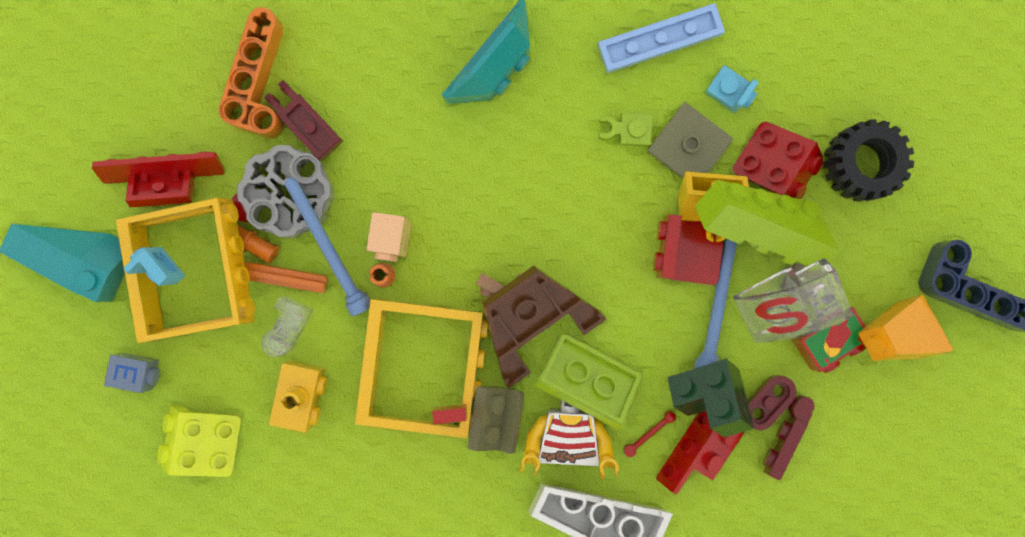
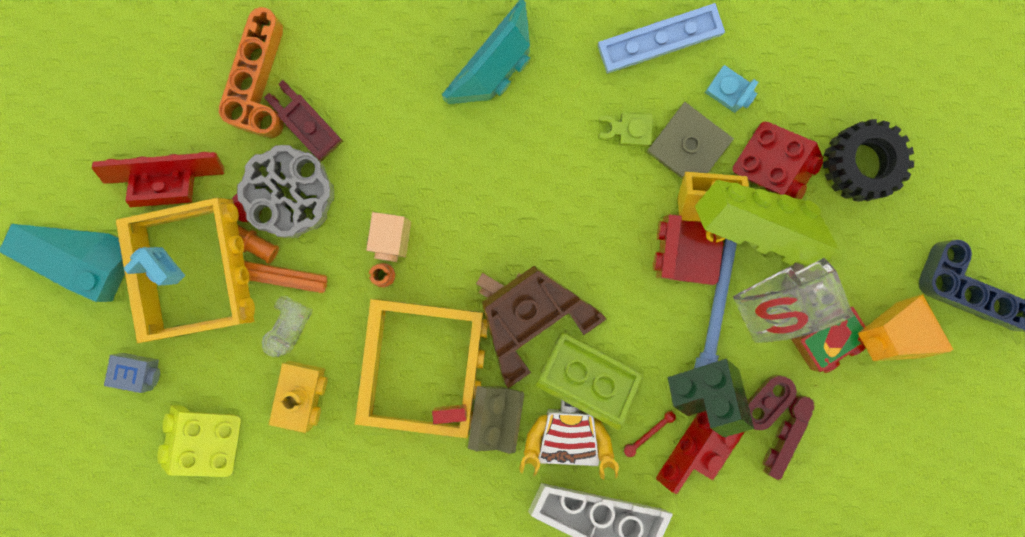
medium blue piece [285,177,370,316] -> none

